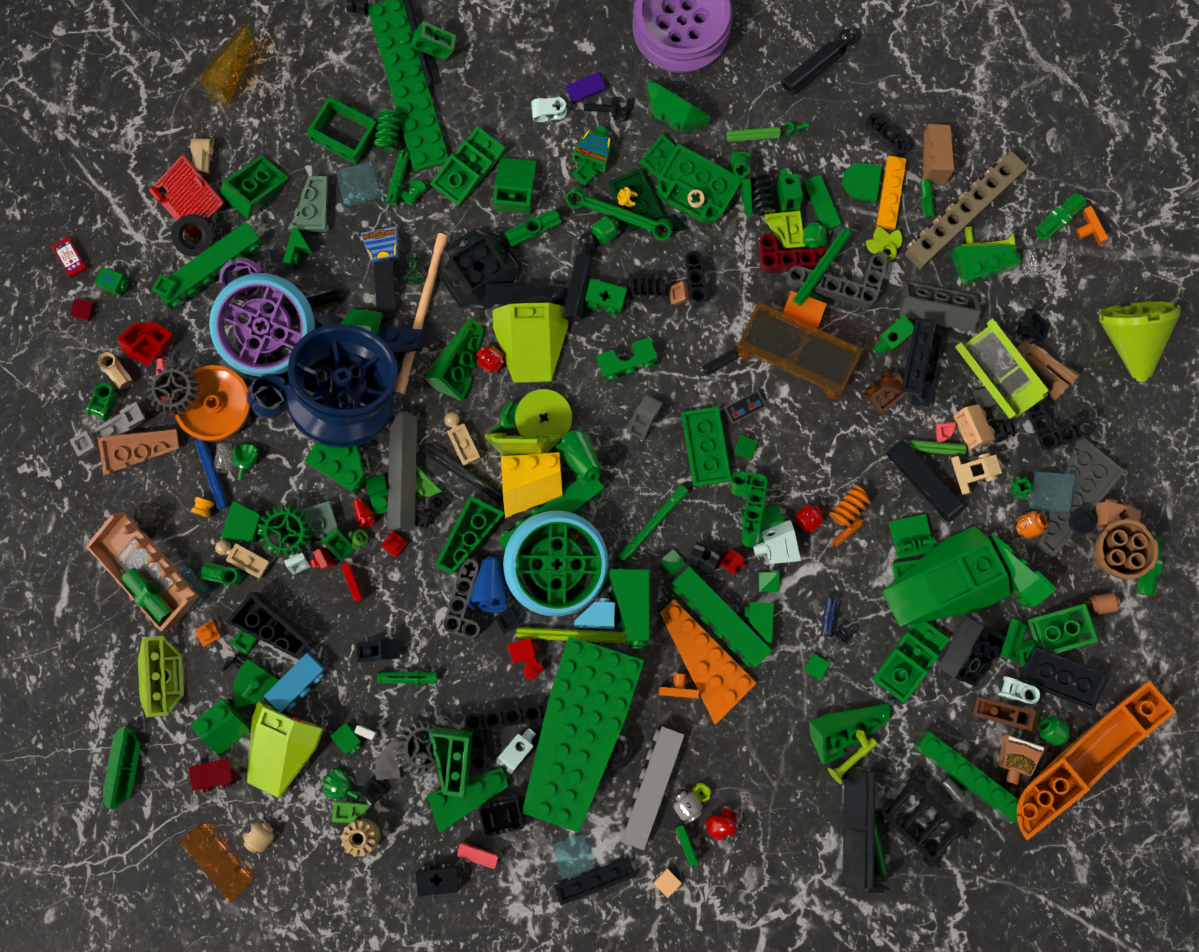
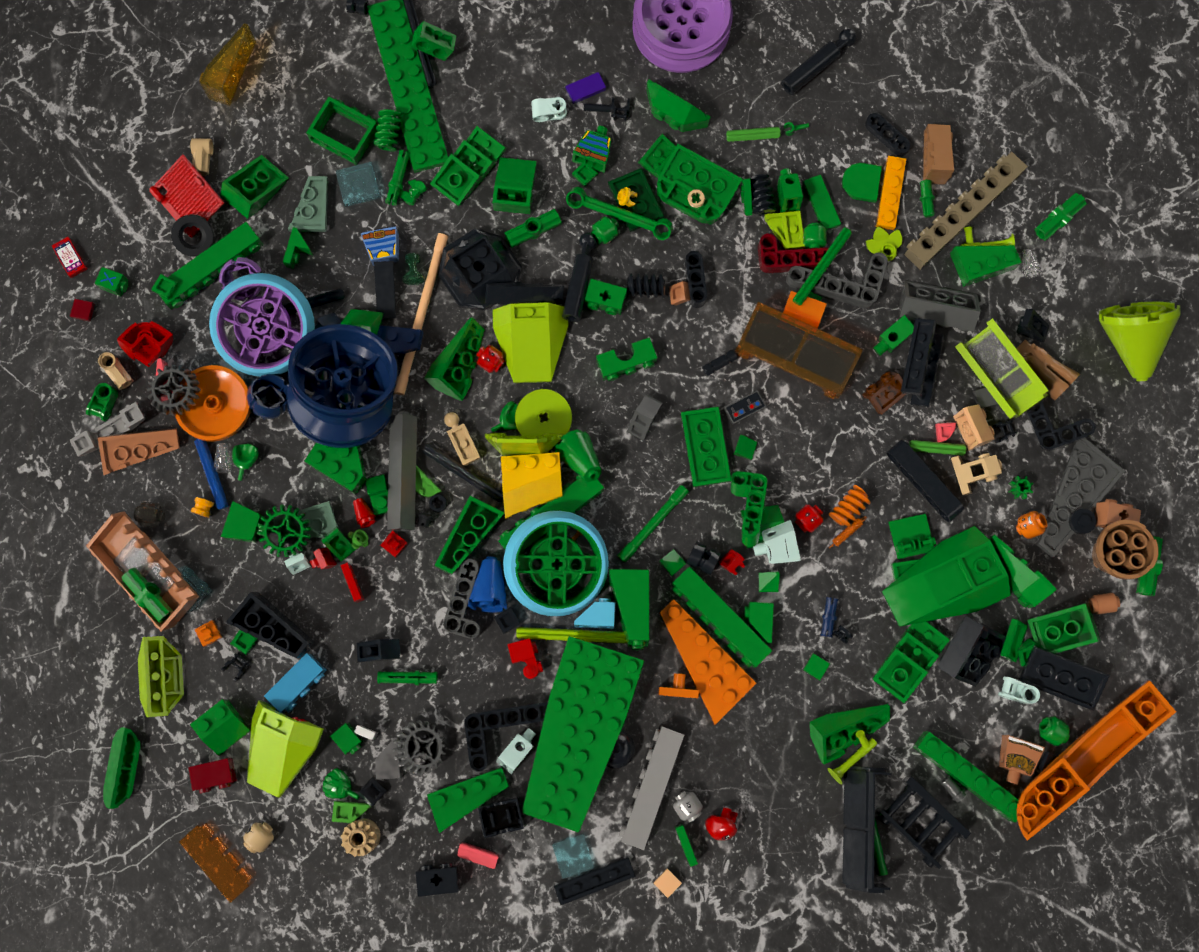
green piece [201,562,243,586] -> none
tan plate [215,540,271,579] -> none
green shield [233,659,279,707] -> none
green wedge [429,727,473,797] -> none
black tile [660,214,686,231] -> none
lime plate [691,783,711,803] -> none
green piece [730,151,751,178] -> none
reddish brown slope [973,696,1040,734] -> none
clear light blue tile [1029,471,1075,514] -> none
orange tile [1076,206,1108,246] -> none

